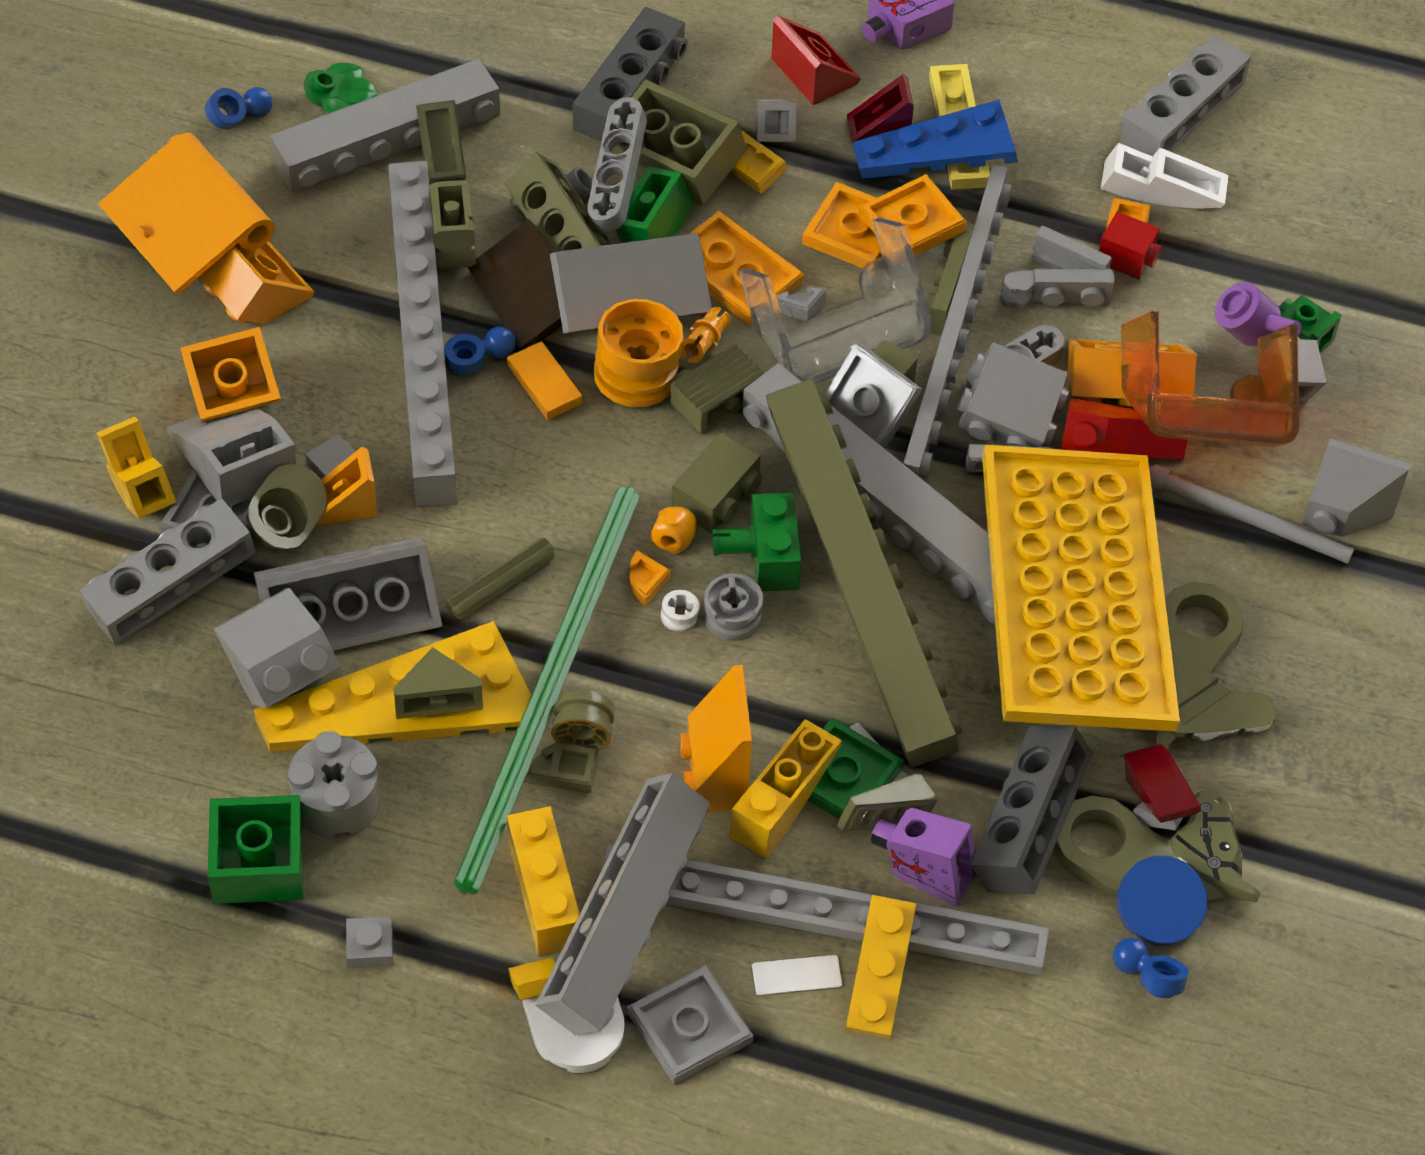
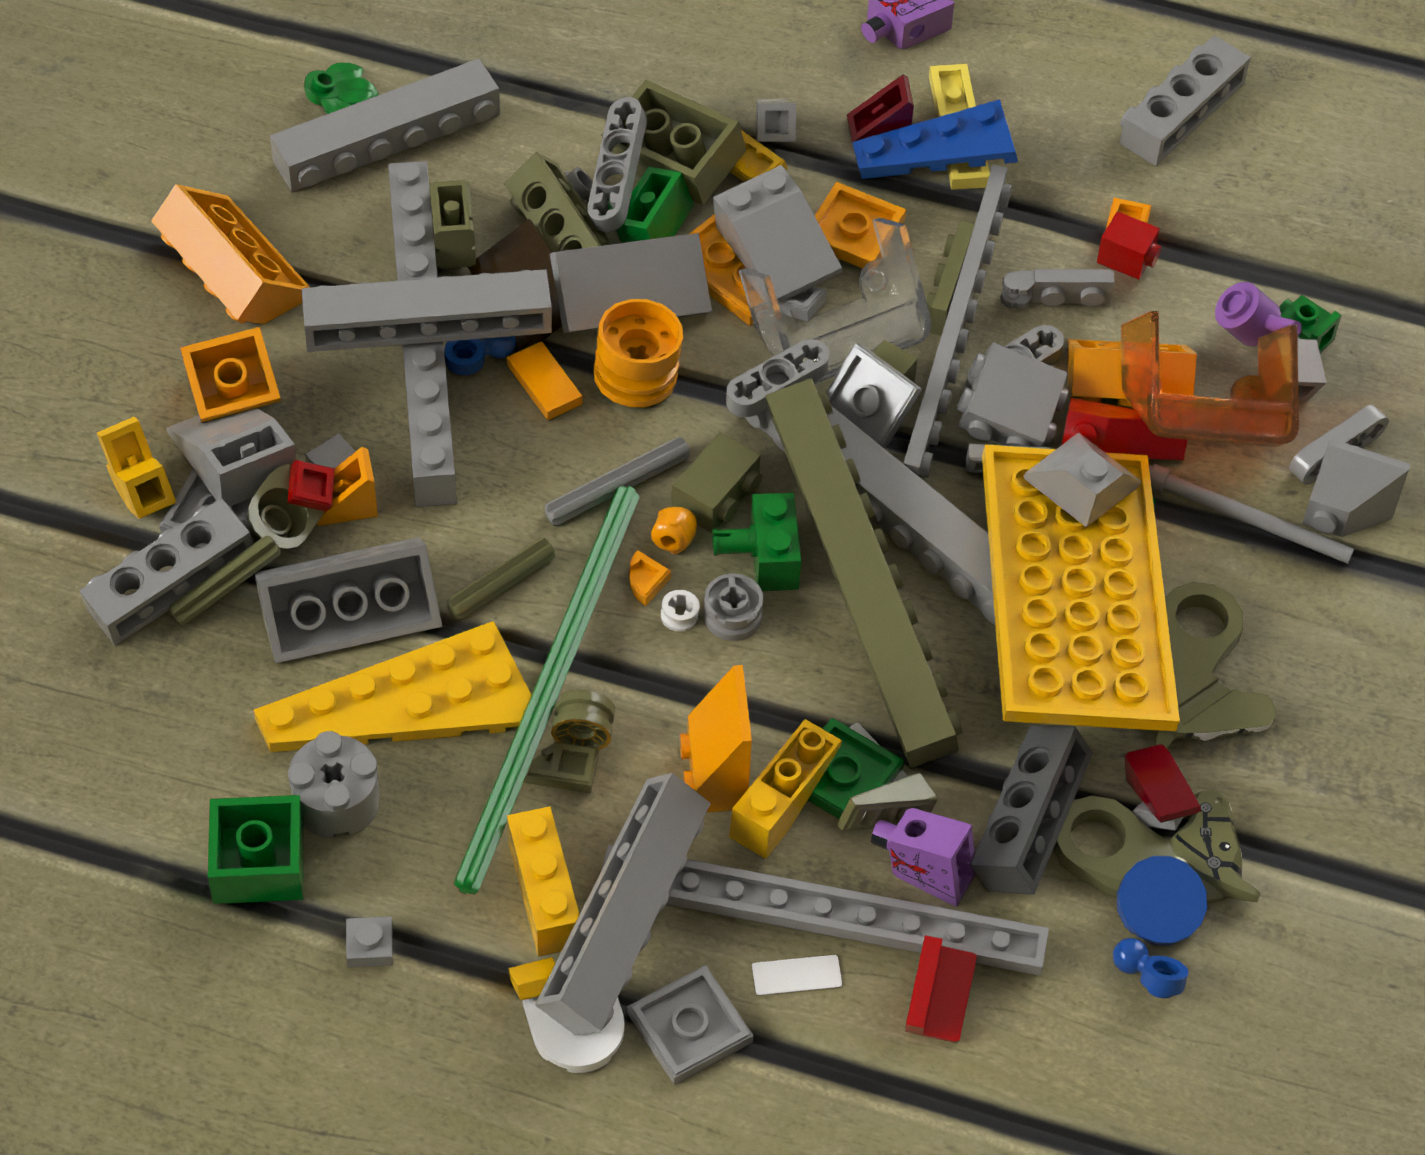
light orange door [98,133,275,295] -> none
blue plate [205,87,273,129] -> none
light grey slope [213,588,341,708] -> none
olive slope [393,647,483,719] -> none
olive tile [416,100,467,183] -> none
dark grey brick [573,6,688,142] -> none
olive brick [670,344,764,434] -> none
light orange pin [681,307,730,363] -> none
red slope [771,15,861,105] -> none
yellow plate [846,895,917,1039] -> none
light orange tile [859,174,967,264] -> none
light grey tile [1031,225,1112,269] -> none
white slope [1100,143,1229,209] -> none
none -> olive axle [169,535,281,625]
none -> red tile [287,460,335,512]
none -> light grey brick [301,270,552,352]
none -> light grey axle [544,437,690,526]
none -> light grey slope [713,165,842,306]
none -> light grey beam [726,339,829,417]
none -> red panel [905,935,977,1043]
none -> light grey slope [1024,433,1141,527]
none -> light grey beam [1289,405,1389,485]

